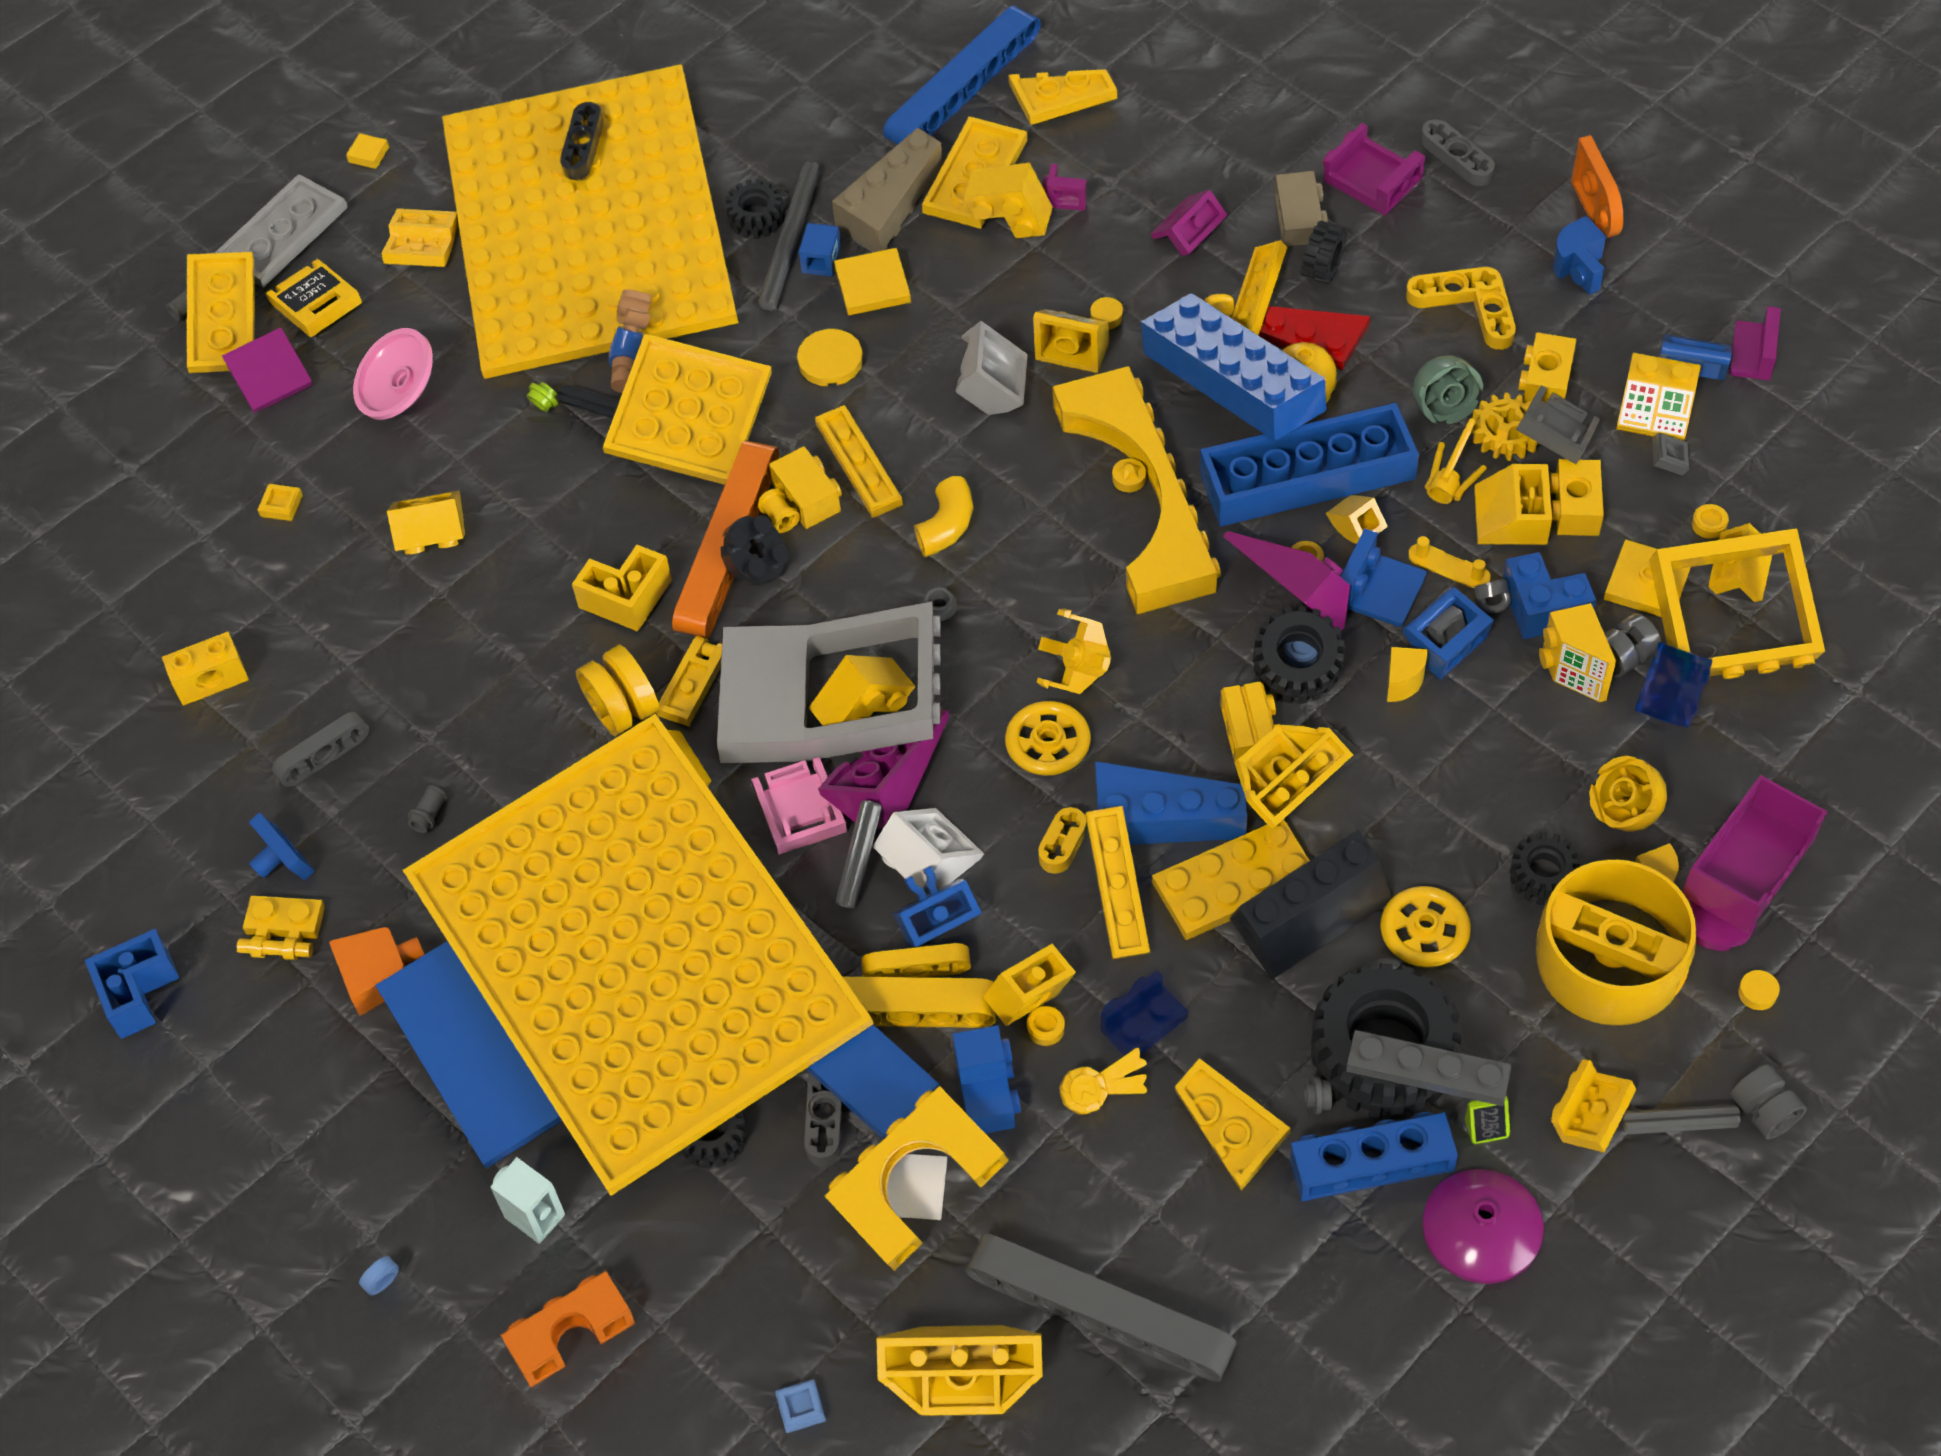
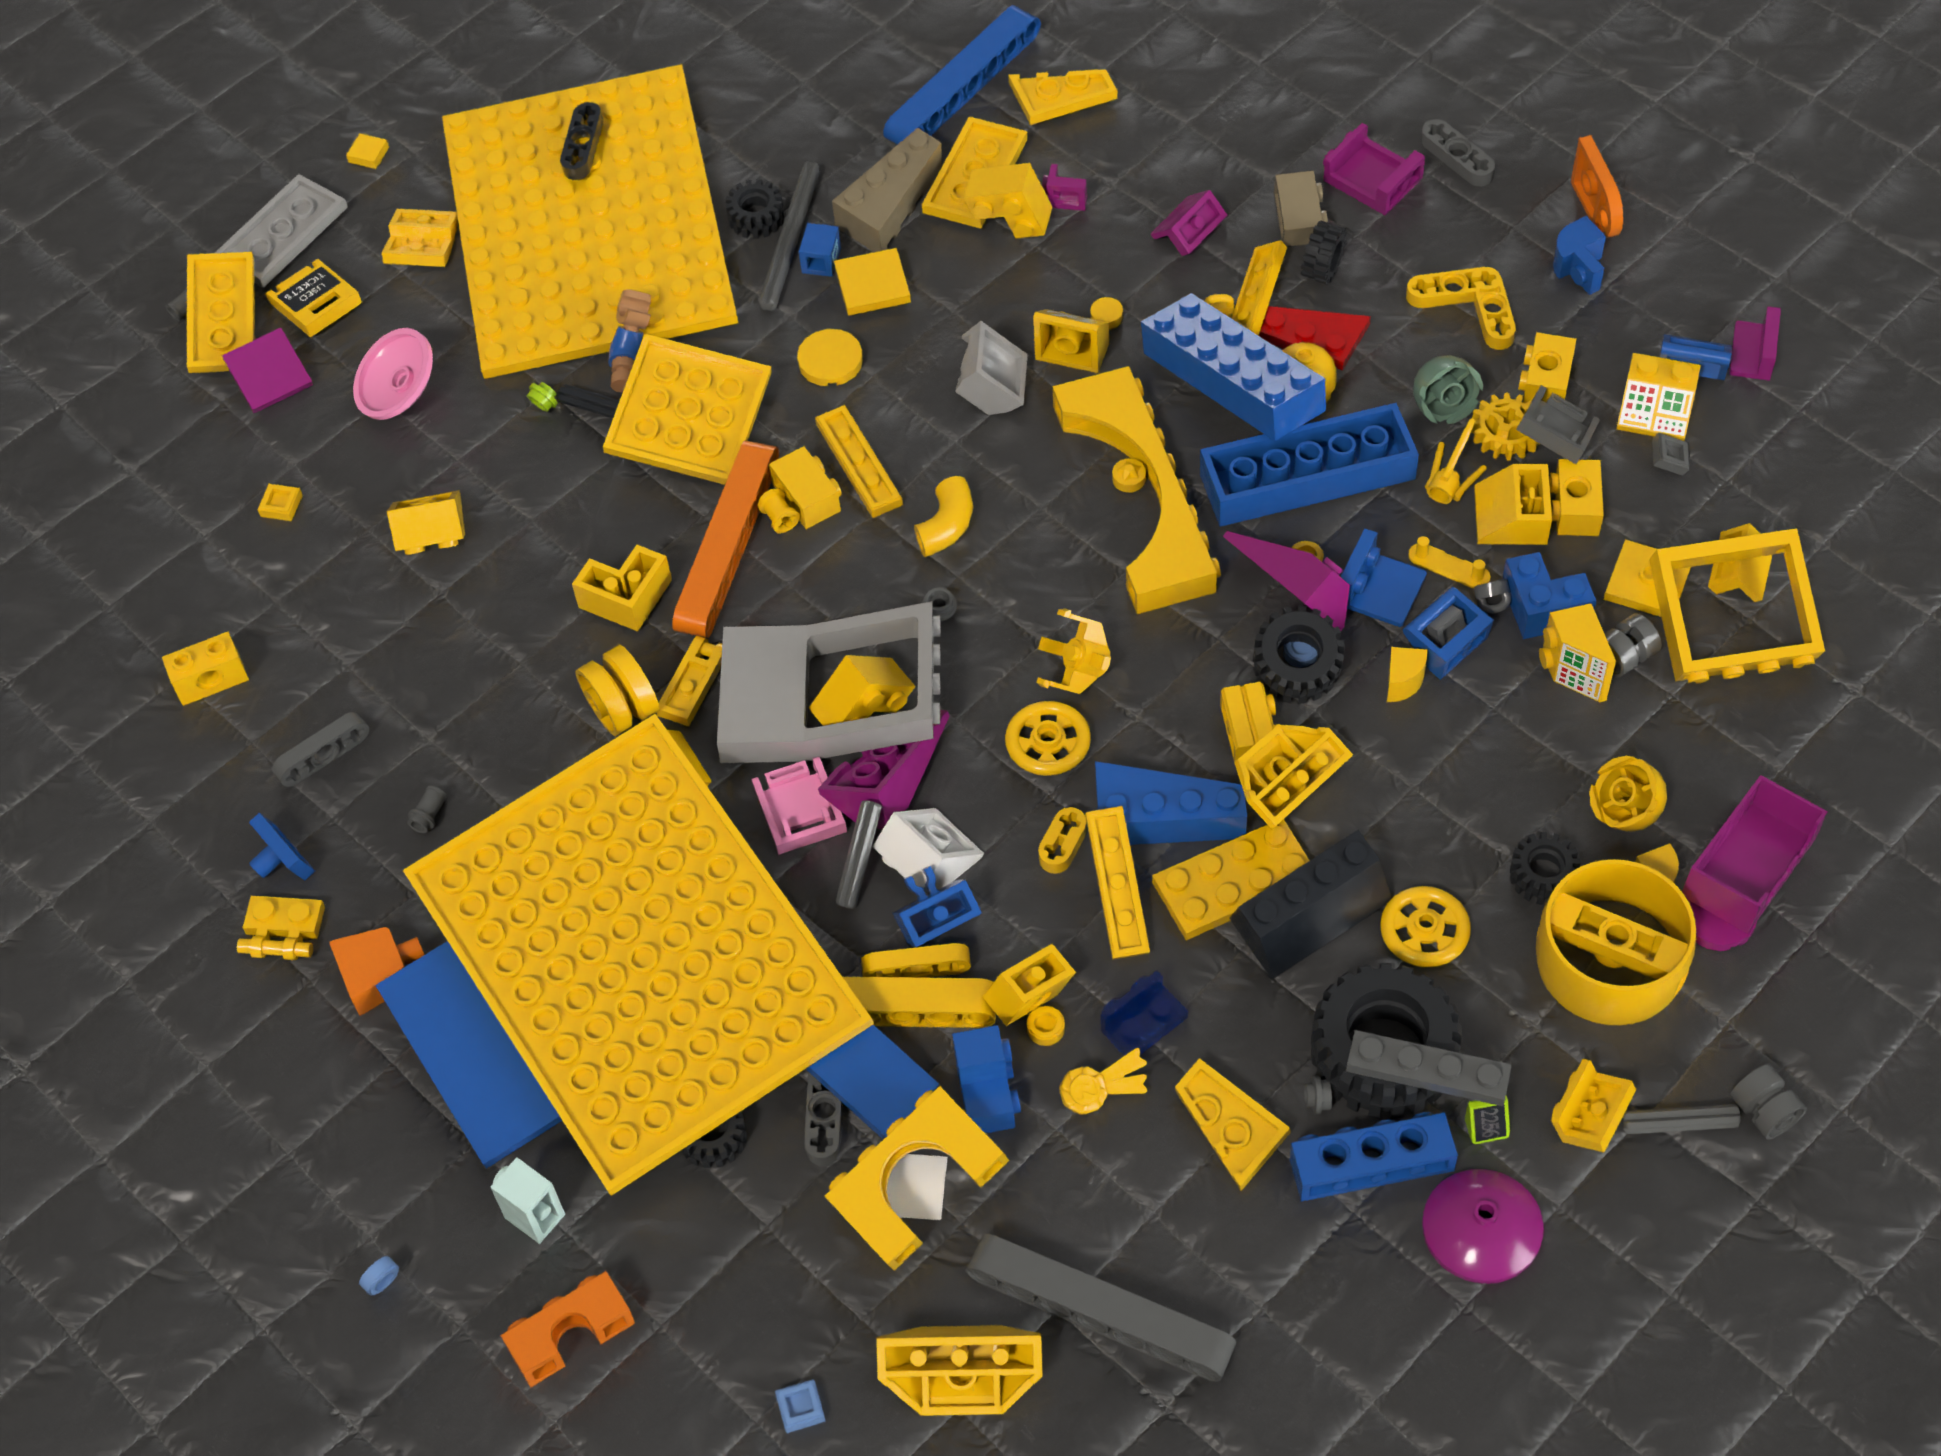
blue brick [85,929,179,1039] -> none
black plate [720,515,790,586] -> none
yellow brick [1326,495,1388,544] -> none
clear blue bracket [1635,642,1712,728] -> none
yellow tile [1692,504,1729,539] -> none
yellow tile [1738,970,1780,1010] -> none

